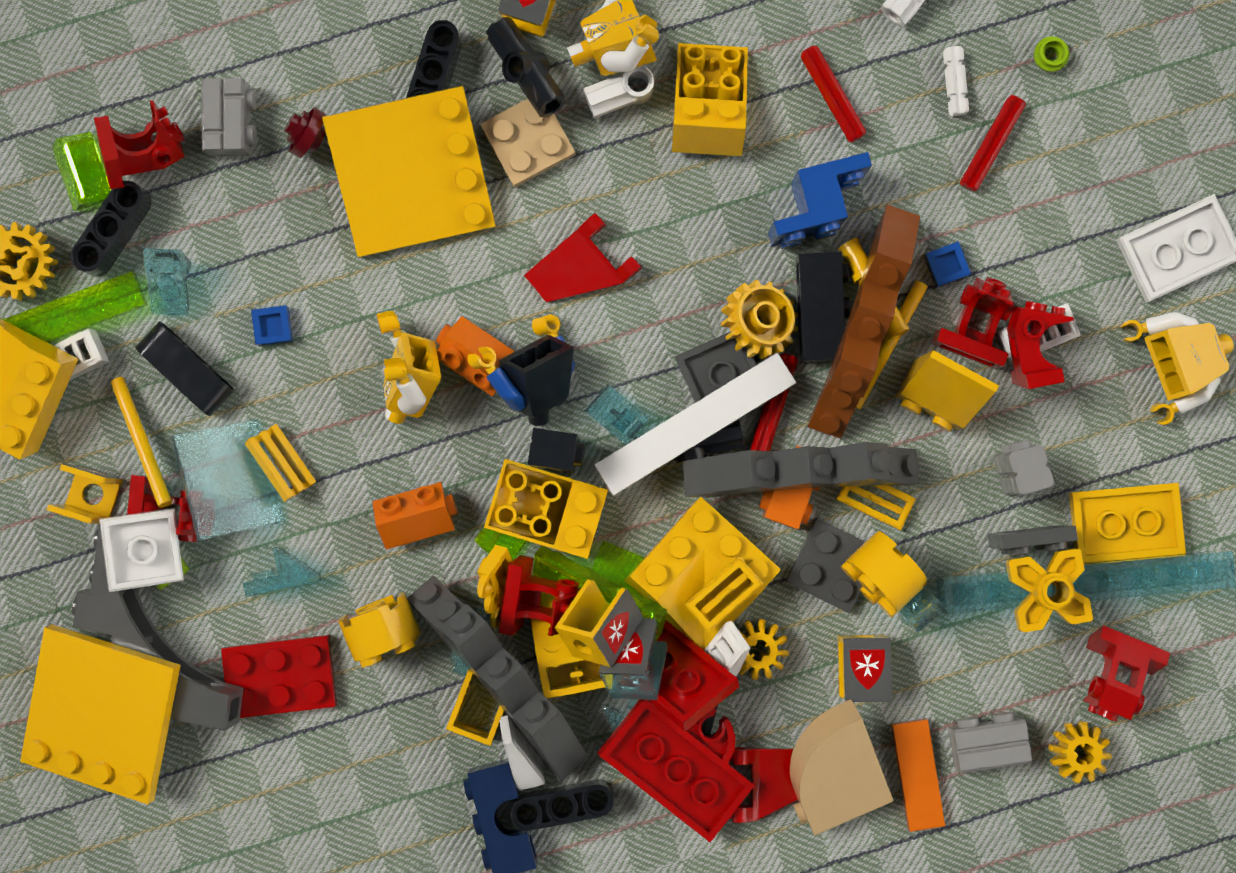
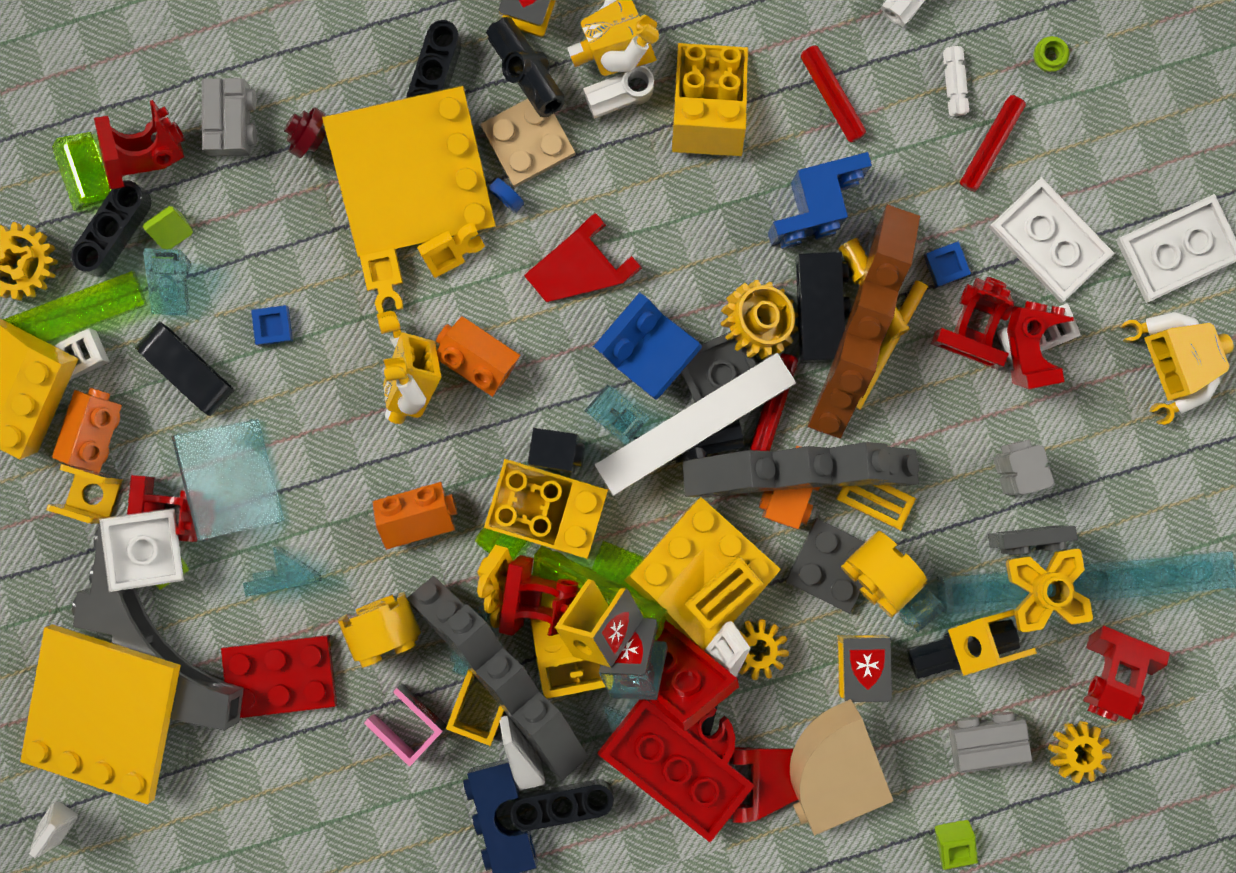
yellow bar [110,377,172,508] -> none
yellow tile [245,423,316,502] -> none
black torso [468,314,575,426] -> none
orange tile [891,718,945,832] -> none
yellow slope [895,350,999,432] -> none
yellow plate [1069,483,1186,563] -> none
none -> white slope [29,801,78,858]
none -> orange brick [52,387,122,473]
none -> lime slope [142,206,193,251]
none -> yellow plate [360,248,403,313]
none -> bright pink piece [364,684,447,767]
none -> yellow plate [417,223,485,279]
none -> blue tile [489,177,524,213]
none -> blue bracket [593,292,702,399]
none -> black piece [907,618,1020,679]
none -> lime slope [934,820,978,870]
none -> yellow piece [948,609,1037,676]
none -> white tile [988,177,1115,303]

